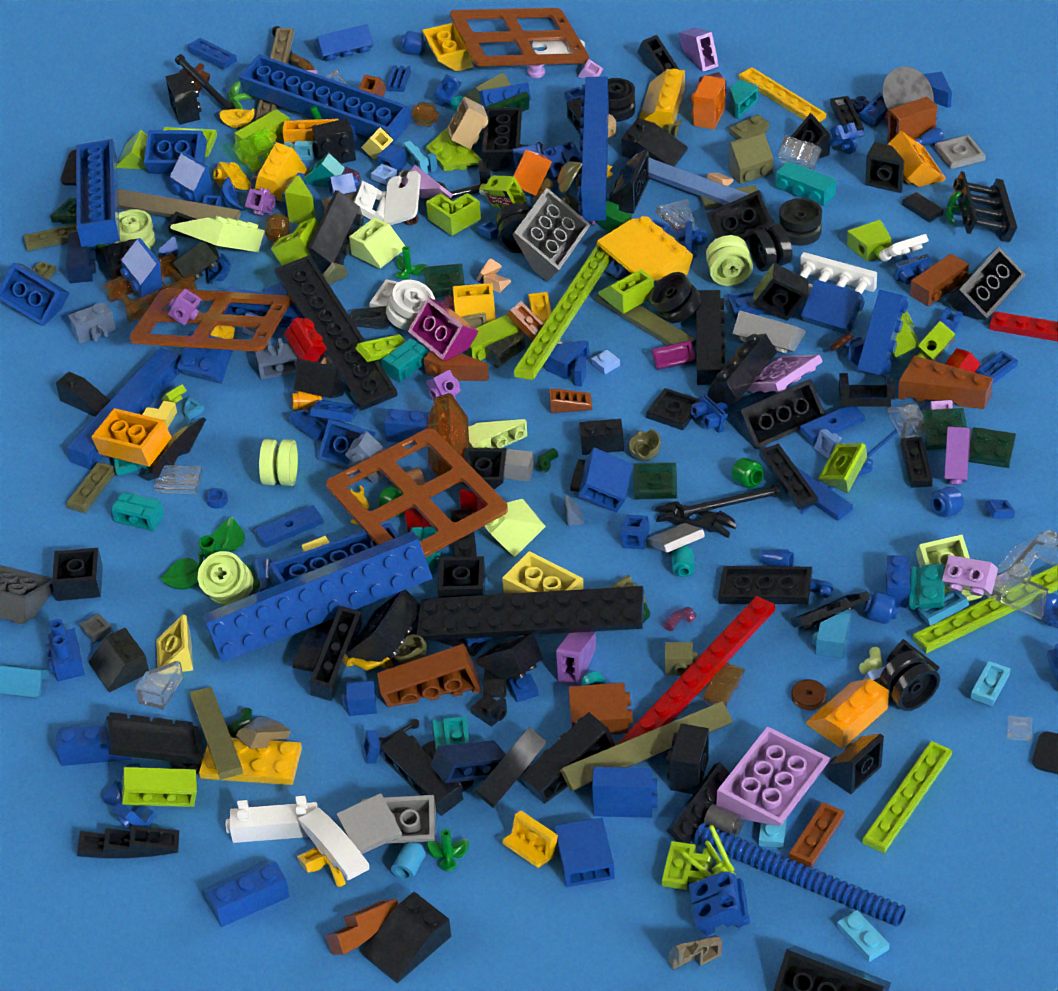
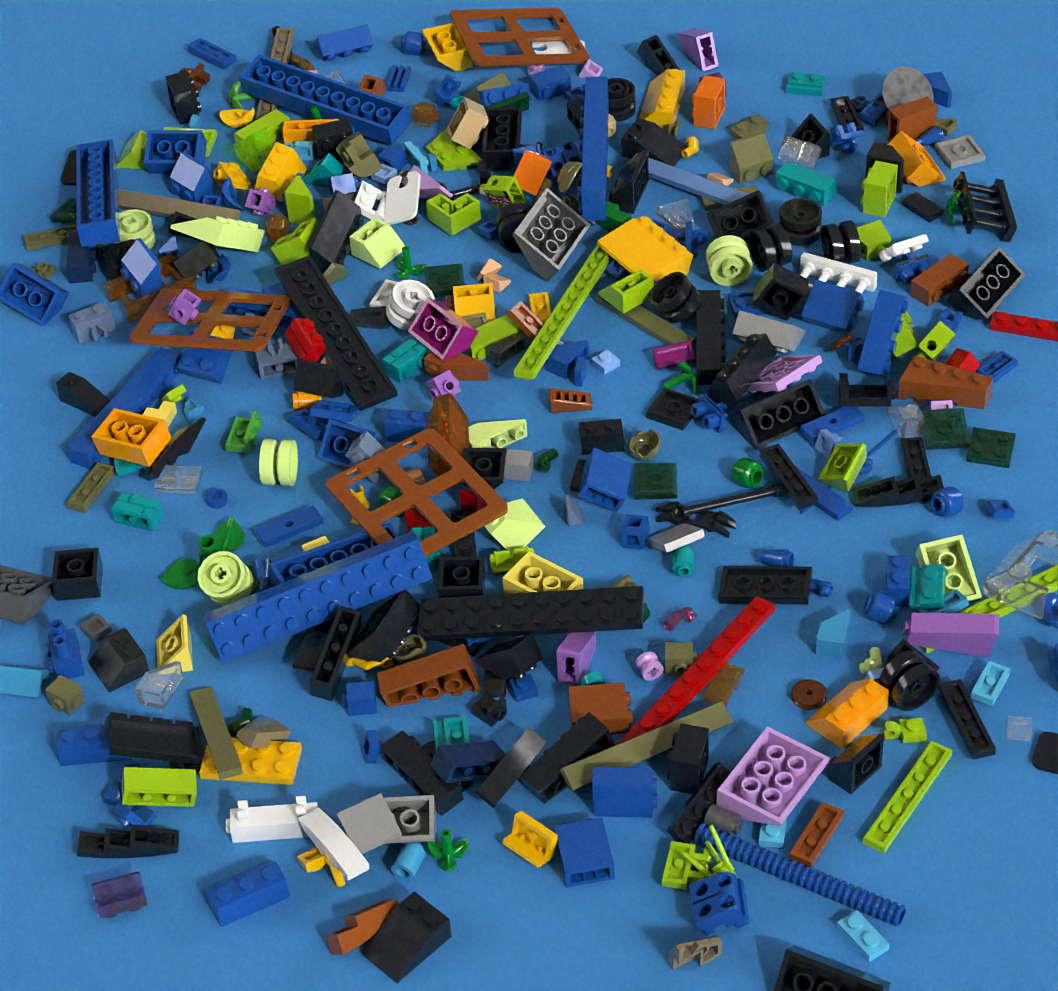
black bar [175,54,235,110] -> none
lime tile [355,334,406,362] -> none
light yellow brick [361,128,393,160] -> none
black hinge [378,719,419,744] -> none
teal slope [729,80,758,119] -> none
yellow tile [739,67,826,122] -> none
black wing [791,591,870,629] -> none
lavender brick [942,555,998,596] -> none
medium lavender slope [945,427,971,485] -> none
none -> olive brick [45,675,85,715]
none -> clear purple bracket [91,871,148,918]
none -> dark azure tile [189,114,202,129]
none -> bright green bracket [225,410,262,453]
none -> olive brick [336,131,383,177]
none -> lime hinge [489,546,534,574]
none -> blue brick [529,65,571,101]
none -> lavender wheel [636,652,664,681]
none -> green plant [663,361,698,394]
none -> yellow arm [681,136,699,158]
none -> teal plate [786,72,826,96]
none -> black wheel [821,220,861,264]
none -> black slope [853,475,944,507]
none -> lime brick [860,161,898,218]
none -> lime plate [883,718,927,743]
none -> medium lavender slope [903,613,999,657]
none -> olive tile [936,118,957,136]
none -> black plate [938,679,996,760]

